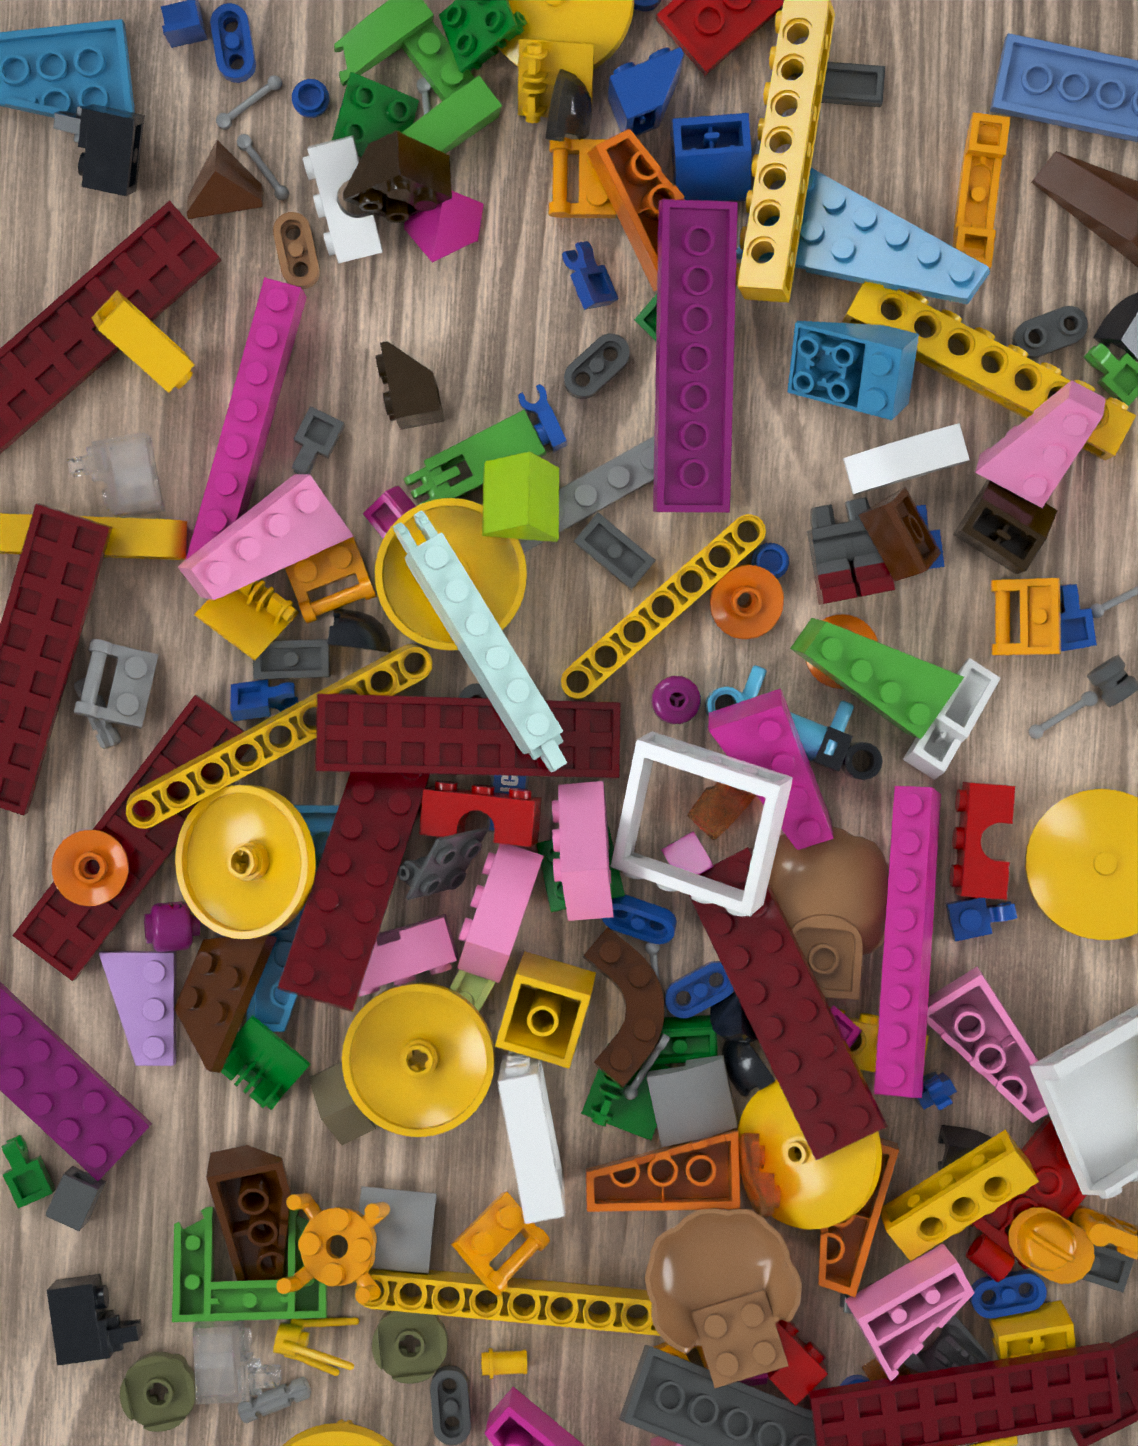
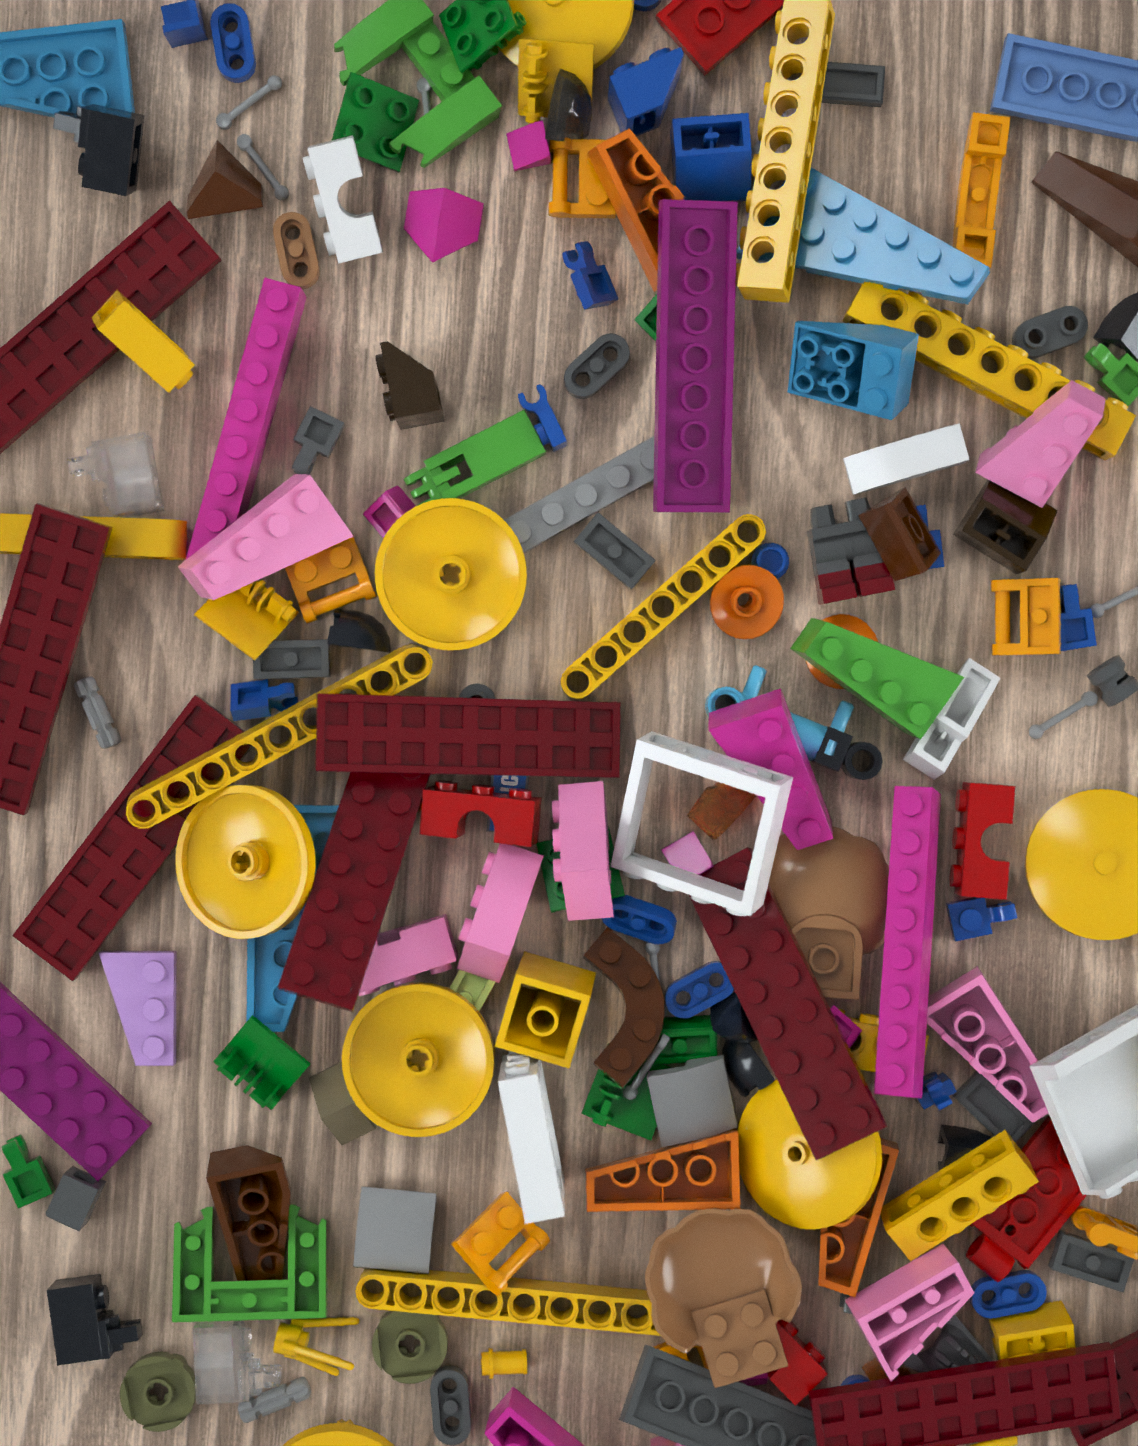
orange dish [51,830,129,906] -> none
light grey plate [74,639,159,729] -> none
magenta head [144,901,200,952] -> none
reddish brown wing [174,935,277,1073] -> none
light orange plate [276,1193,390,1304] -> none
blue plate [292,79,330,118] -> none
dark brown slope [343,131,452,223] -> none
light aqua hinge [393,511,567,772] -> none
dark grey hinge [398,827,488,900] -> none
lime slope [482,451,559,542] -> none
magenta head [651,676,701,724] -> none
clear orange slope [739,1133,781,1219] -> none
light orange piece [1008,1207,1095,1284] -> none
none -> dark pink slope [506,120,551,172]
none -> dark grey tile [952,1071,1035,1142]

